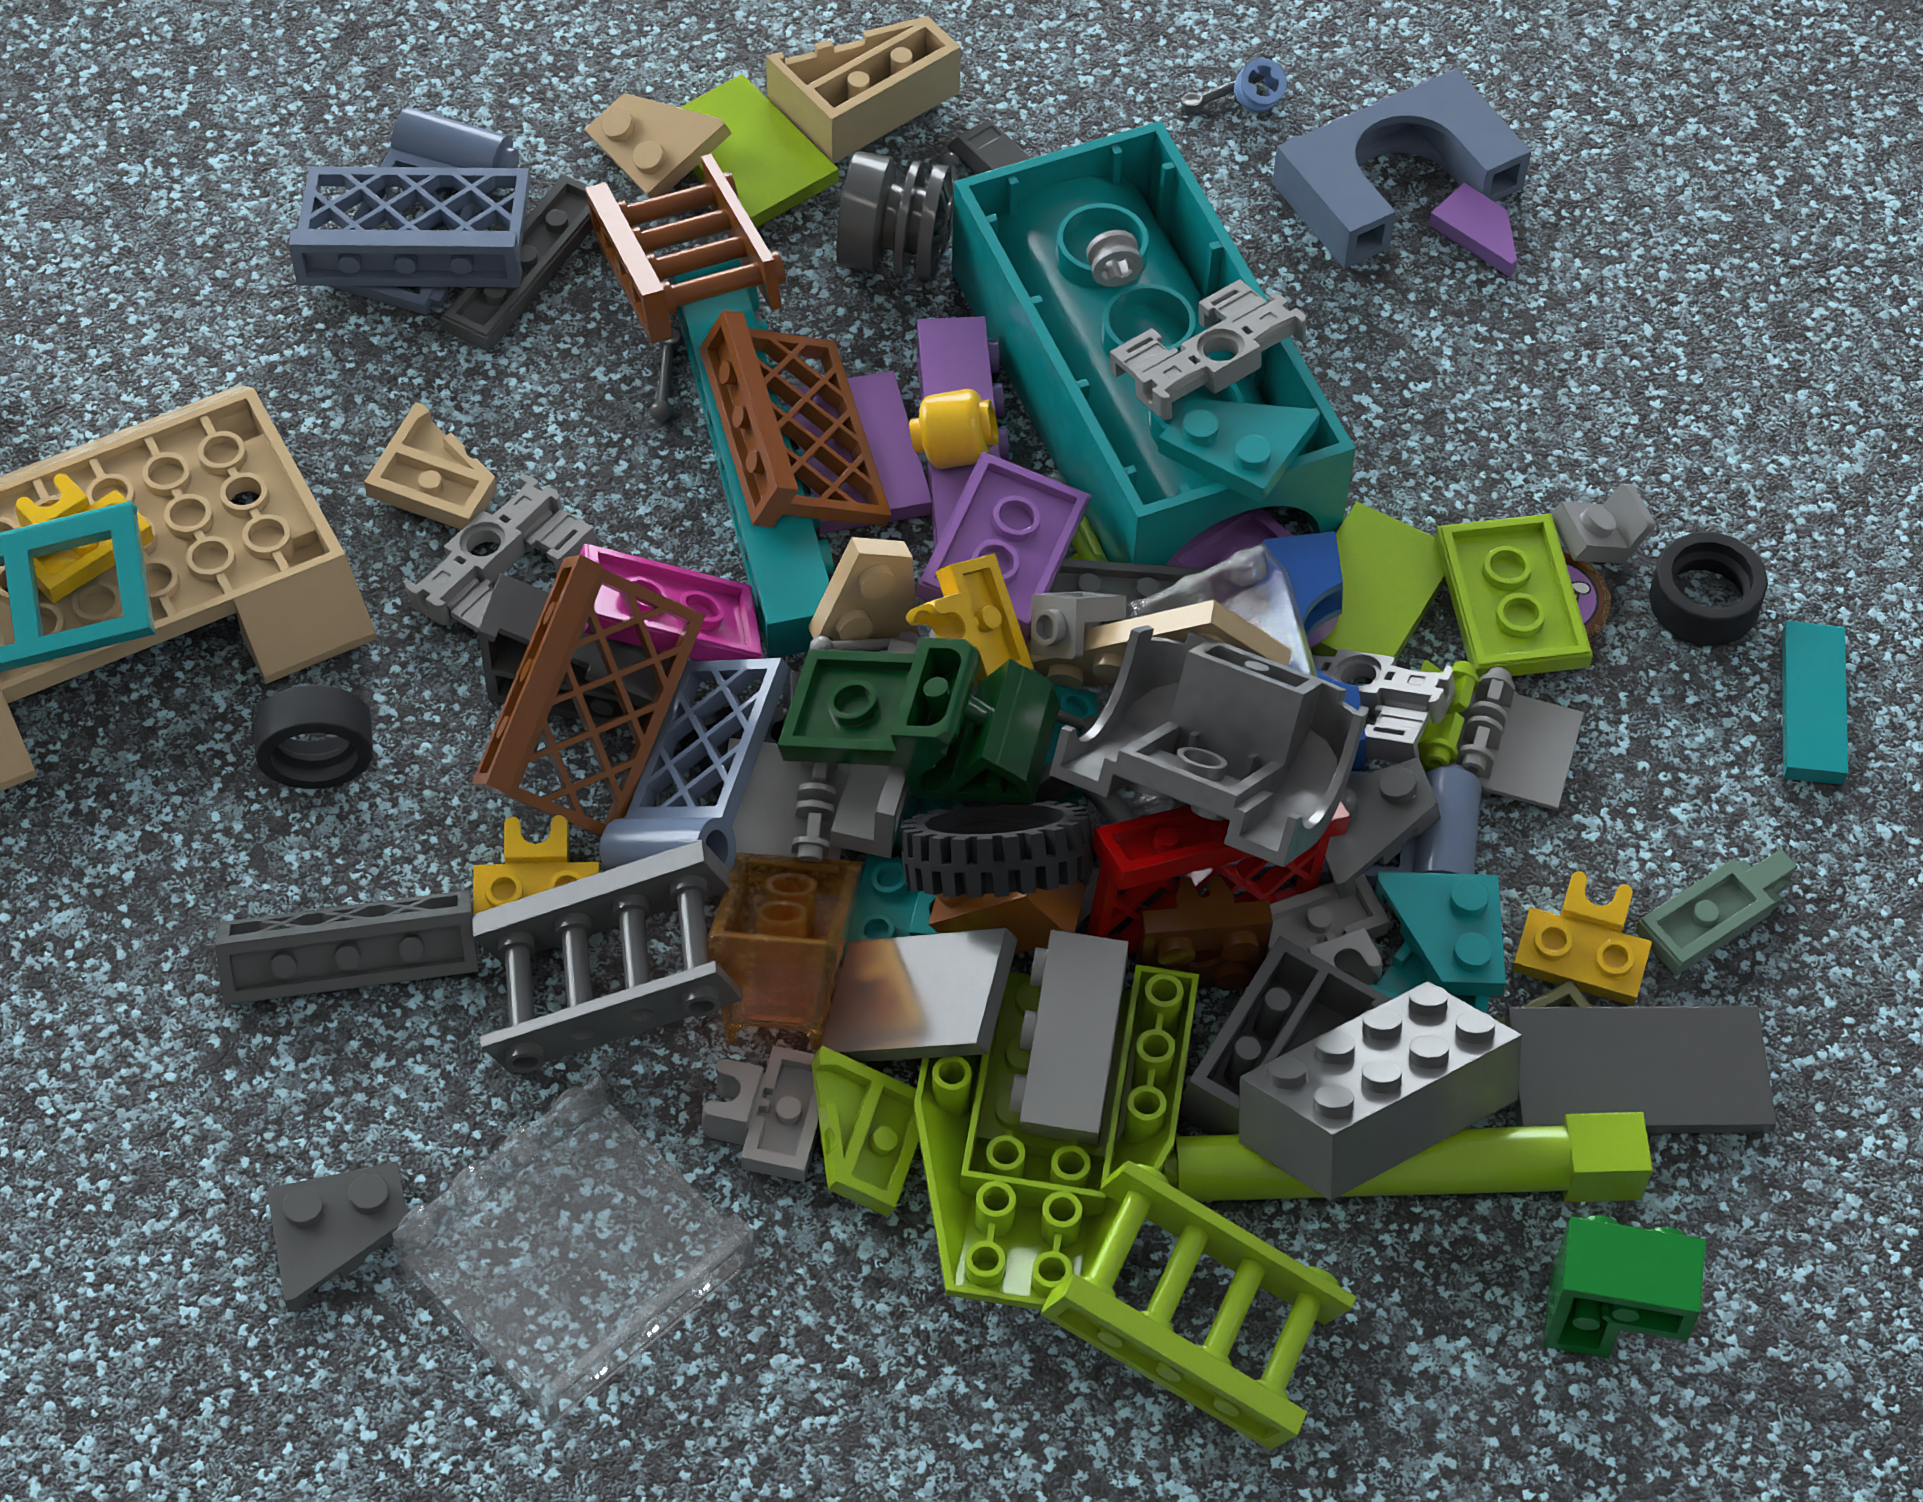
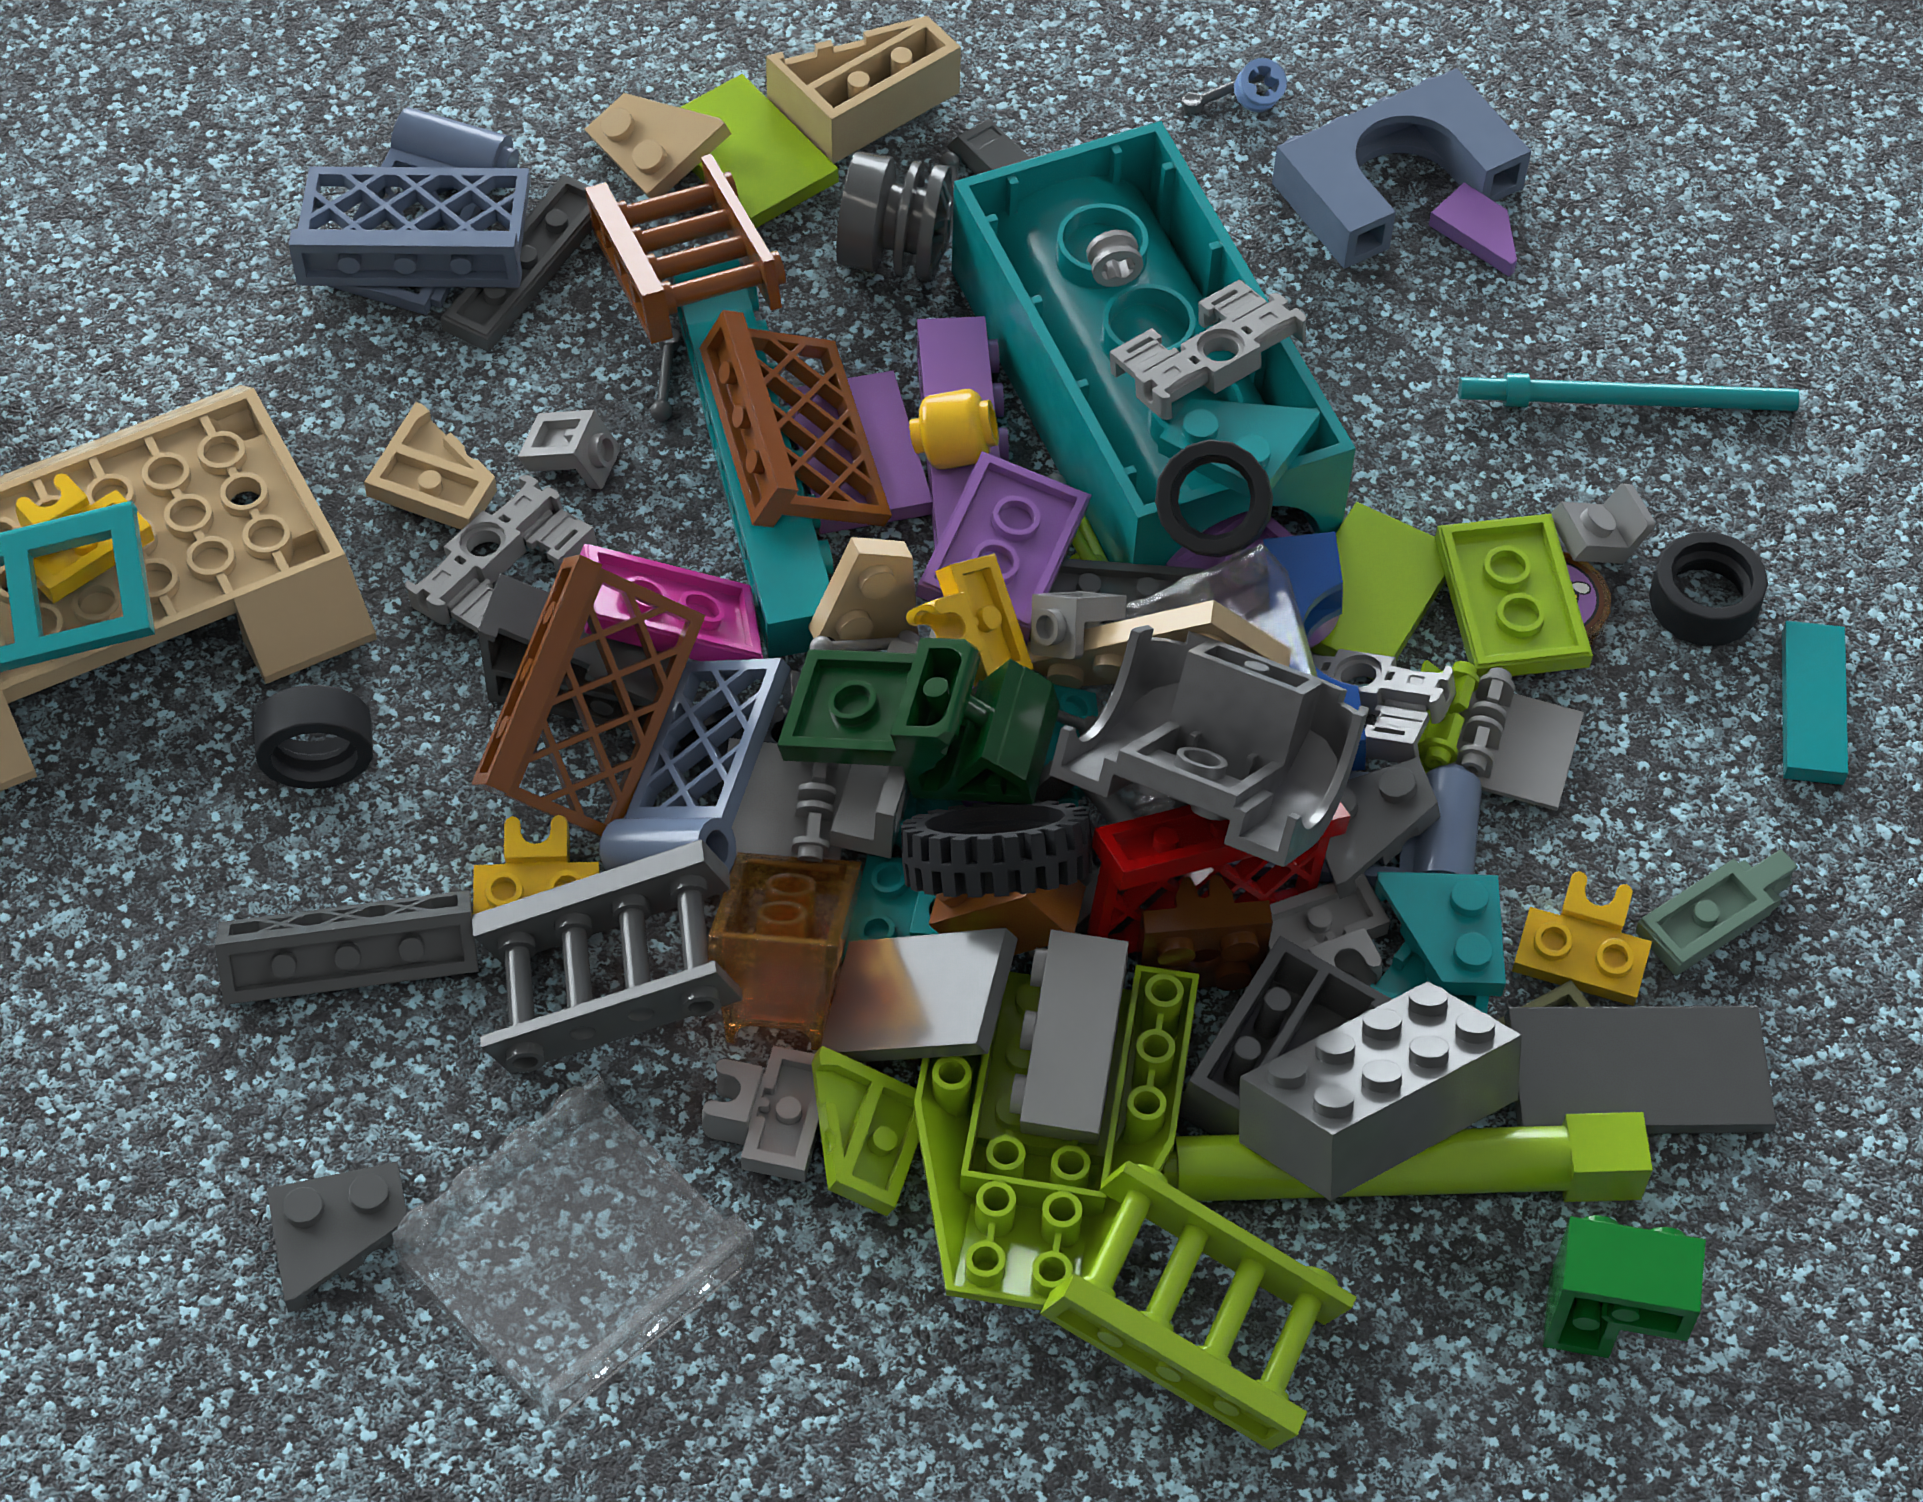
none -> light grey bracket [518,410,620,489]
none -> black tyre [1155,439,1274,558]
none -> teal bar [1458,373,1800,411]

